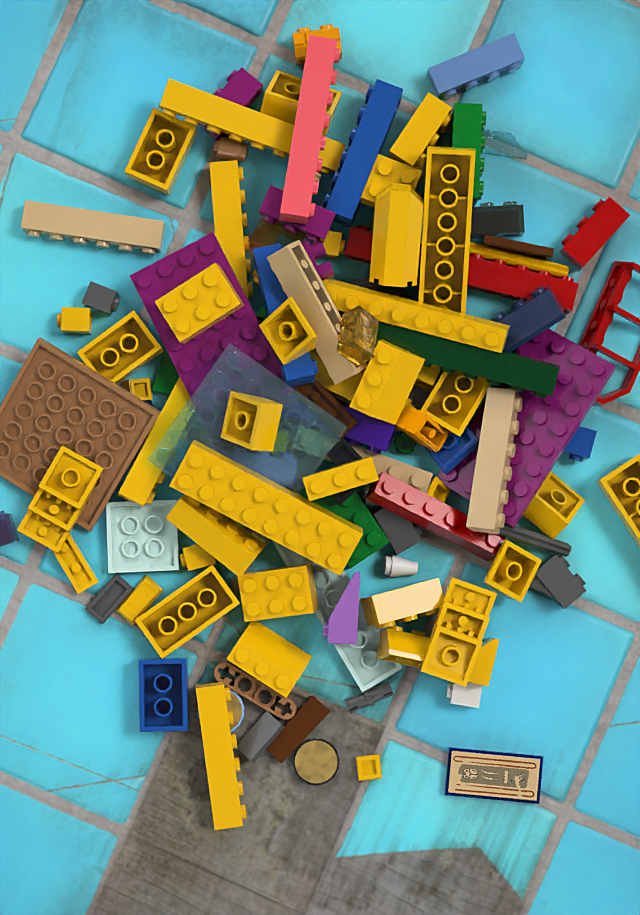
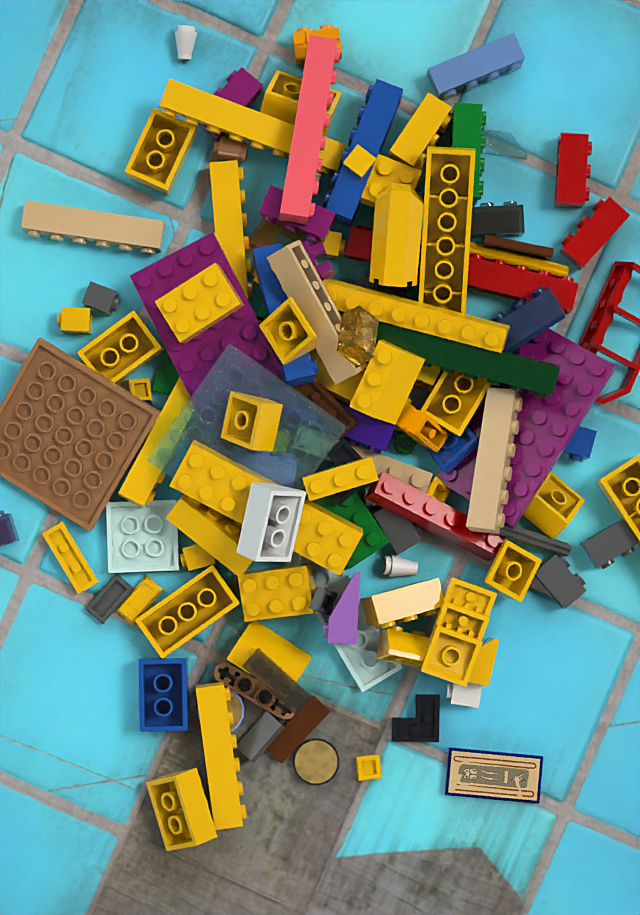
yellow slope [17,446,104,554] -> none
dark grey pin [345,681,394,714] -> none
none -> yellow brick [146,768,217,851]
none -> white cone [174,25,197,60]
none -> white slope [236,482,306,562]
none -> clear smoke brick [242,647,312,715]
none -> dark grey tile [309,586,338,615]
none -> yellow tile [343,144,376,179]
none -> black plate [391,694,440,742]
none -> red brick [554,133,592,208]
none -> dark grey brick [580,519,638,569]

